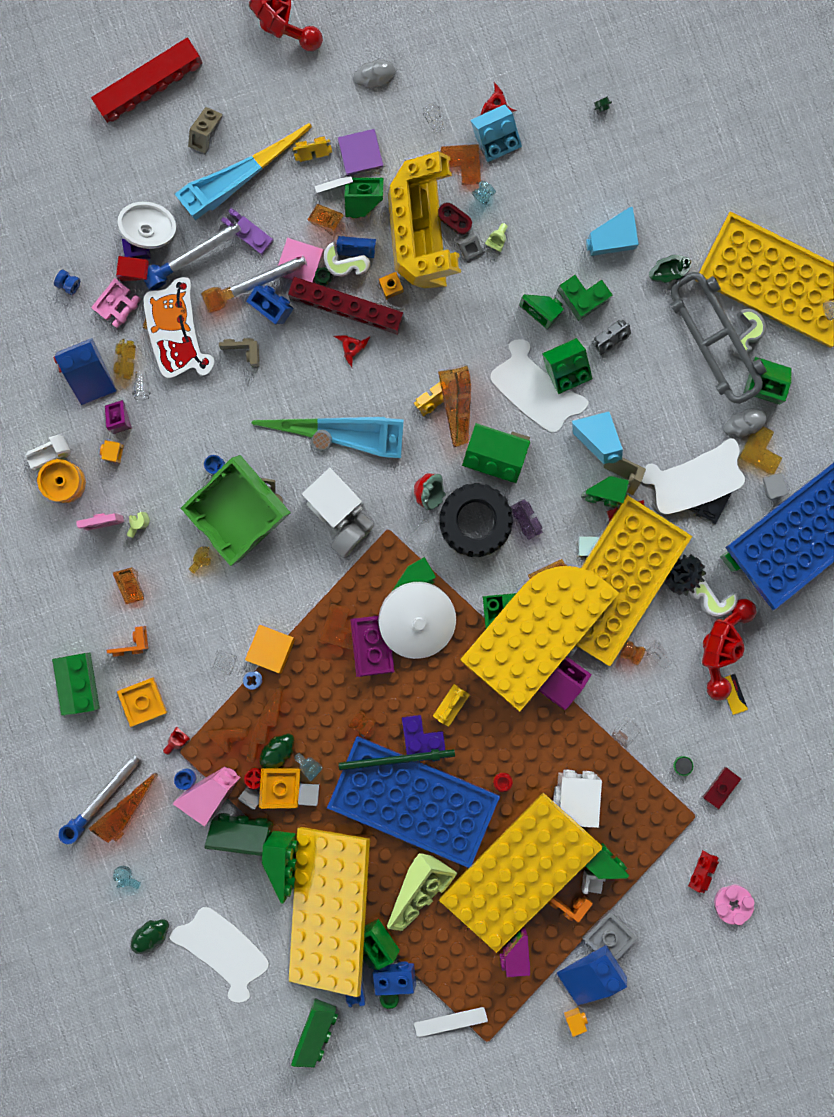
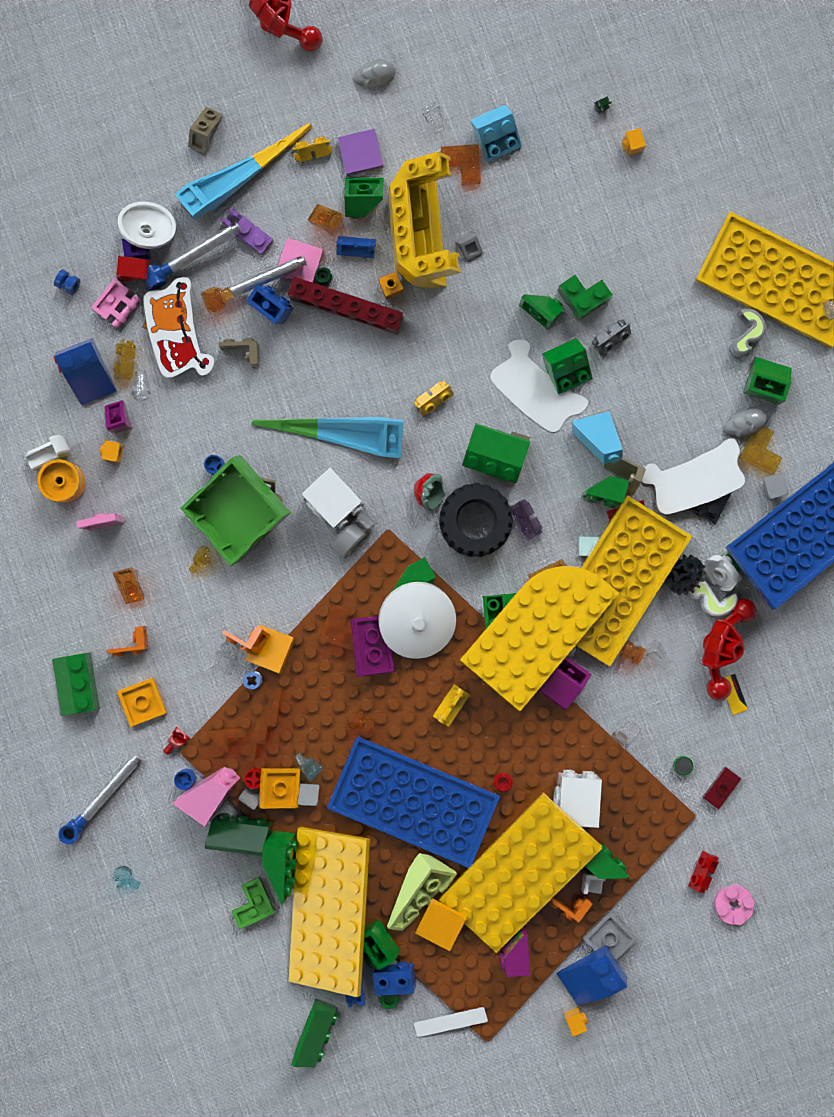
clear orange wedge [88,772,158,843] -> none
red brick [91,37,203,123] -> none
yellowish green piece [126,512,150,538] -> none
dark green arm [130,919,169,954] -> none
white sticker [169,907,269,1003] -> none
dark green arm [260,734,294,768] -> none
tile [312,430,332,450] -> none
white sticker [315,175,353,193] -> none
animal [324,241,370,277] -> none
red piece [333,335,370,369] -> none
dark green bar [338,749,455,770] -> none
dark purple plate [402,715,445,755] -> none
dark red plate [438,202,472,235] -> none
clear orange wedge [438,364,471,447] -> none
clear light blue wheel [472,180,496,205] -> none
red piece [480,82,517,116] -> none
yellowish green piece [485,223,508,252] -> none
medium azure slope [586,207,639,256] -> none
dark green arm [649,254,691,283] -> none
dark grey bar [670,272,767,404] -> none
none -> orange bracket [222,626,270,654]
none -> bright green plate [232,876,276,929]
none -> light orange tile [415,898,467,951]
none -> light orange plate [622,128,646,156]
none -> white plate [704,555,742,591]

